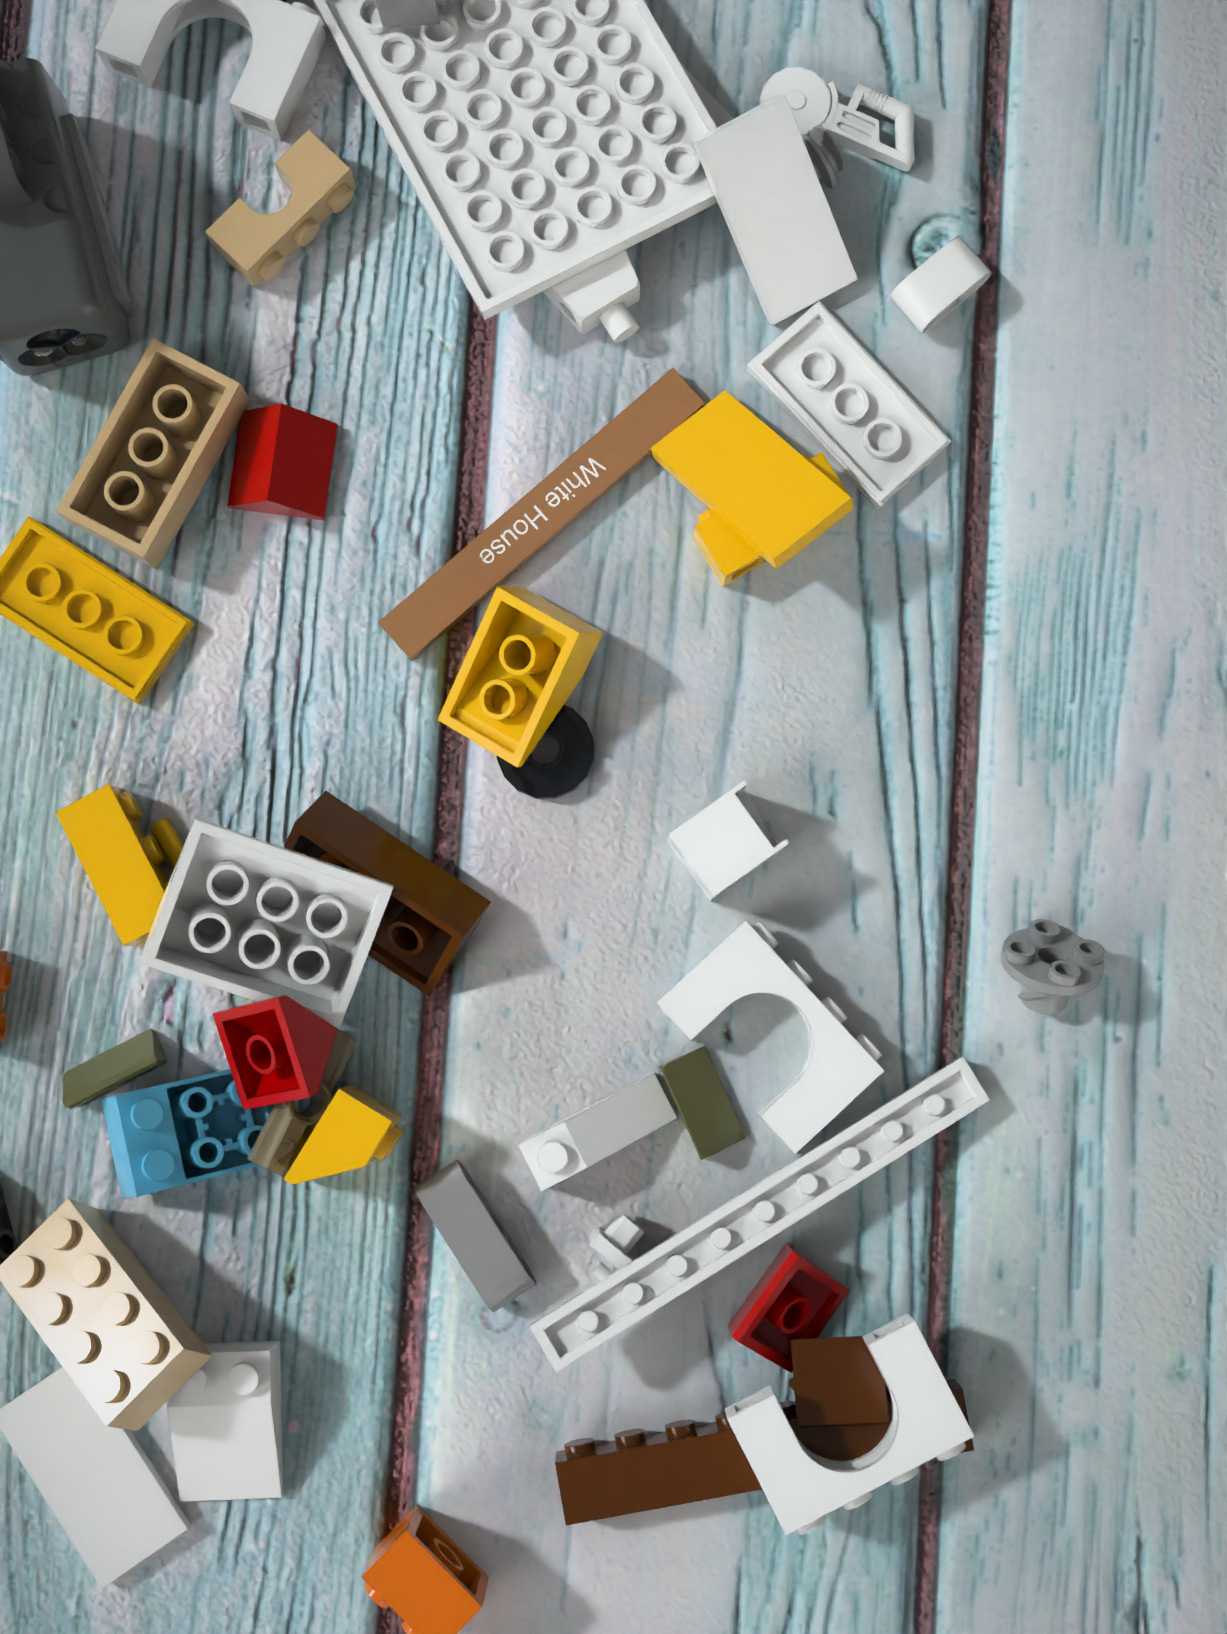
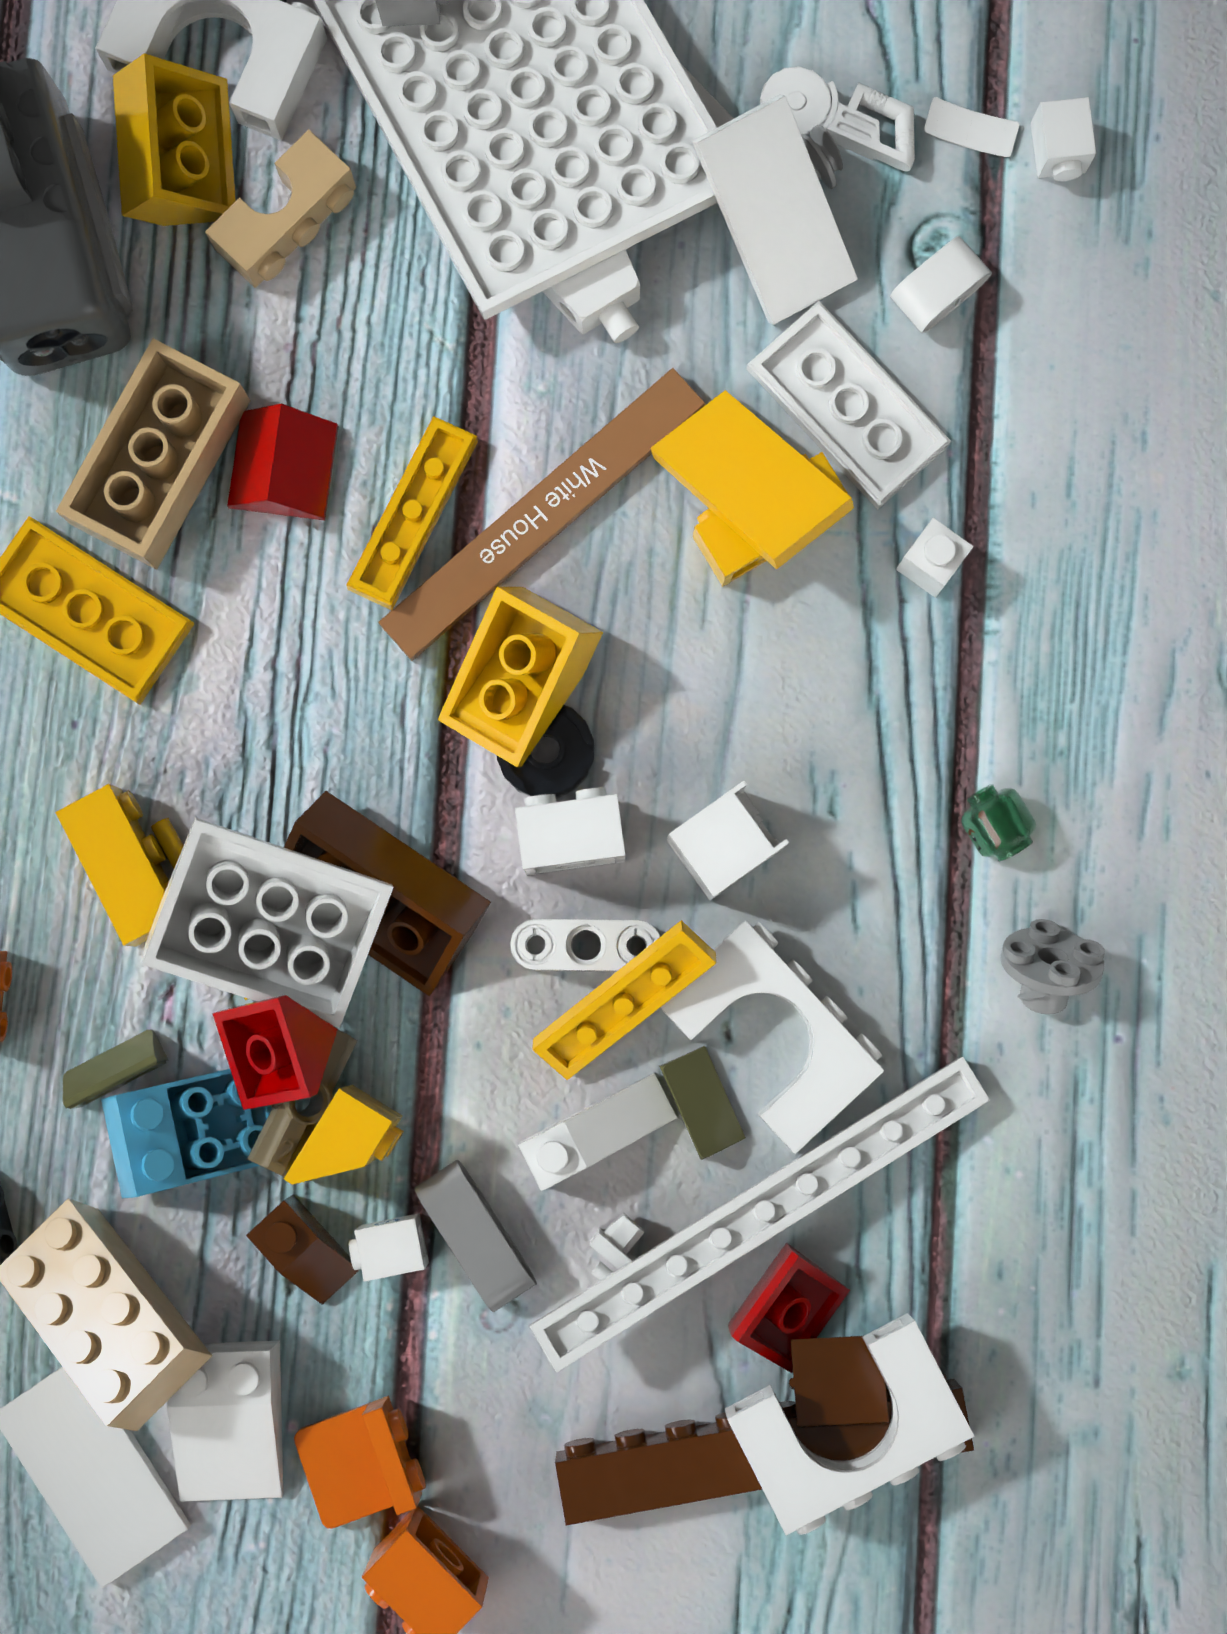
none -> yellow slope [113,53,236,226]
none -> reddish brown slope [246,1194,360,1305]
none -> orange bracket [294,1396,426,1529]
none -> yellow tile [346,416,478,610]
none -> white brick [349,1213,429,1282]
none -> white piece [510,919,660,972]
none -> white brick [515,787,625,875]
none -> yellow plate [532,920,717,1080]
none -> white brick [896,518,974,598]
none -> white sticker [924,97,1020,157]
none -> clear green head [961,784,1036,862]
none -> white brick [1031,97,1096,181]

